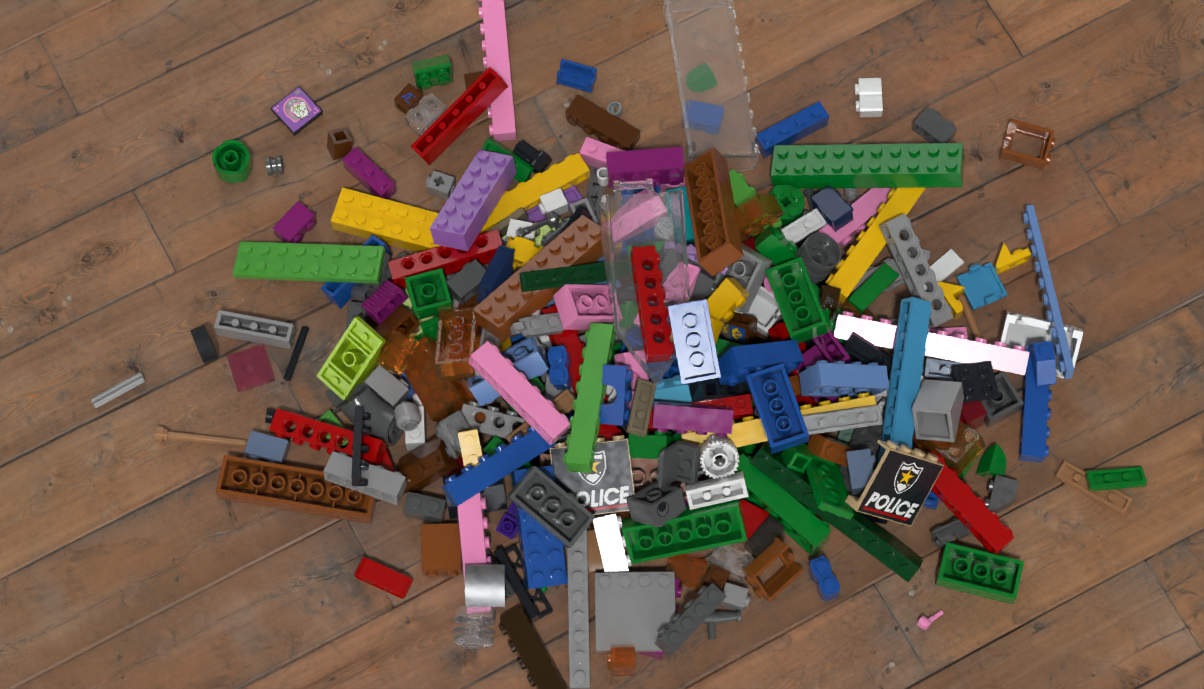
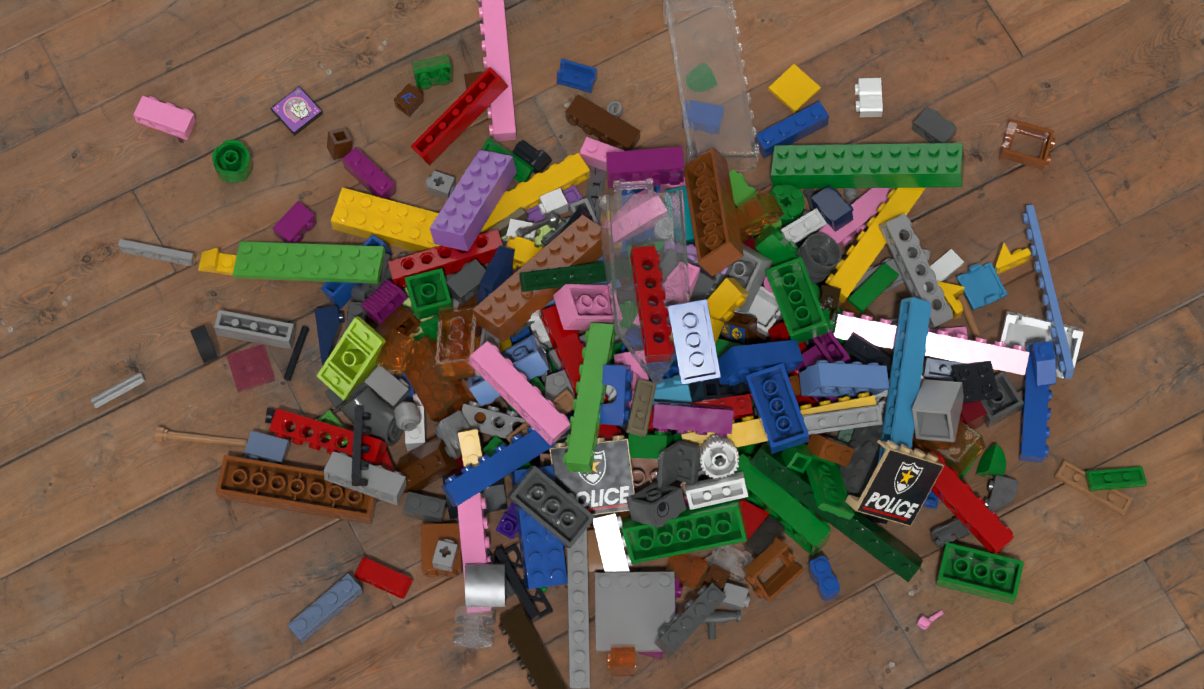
dark grey wheel [266,156,283,176] -> none
clear brick [405,93,448,137] -> none
light grey hinge [509,313,564,338] -> none
blue brick [548,346,573,390] -> none
white hinge [597,167,608,186] -> none
sand blue brick [846,449,876,495] -> none
none -> light grey tile [118,239,196,267]
none -> bright pink brick [133,96,196,140]
none -> yellow slope [198,248,237,275]
none -> sand blue brick [287,574,363,644]
none -> dark blue slope [314,305,344,365]
none -> light grey brick [432,539,458,572]
none -> yellow tile [768,64,821,114]

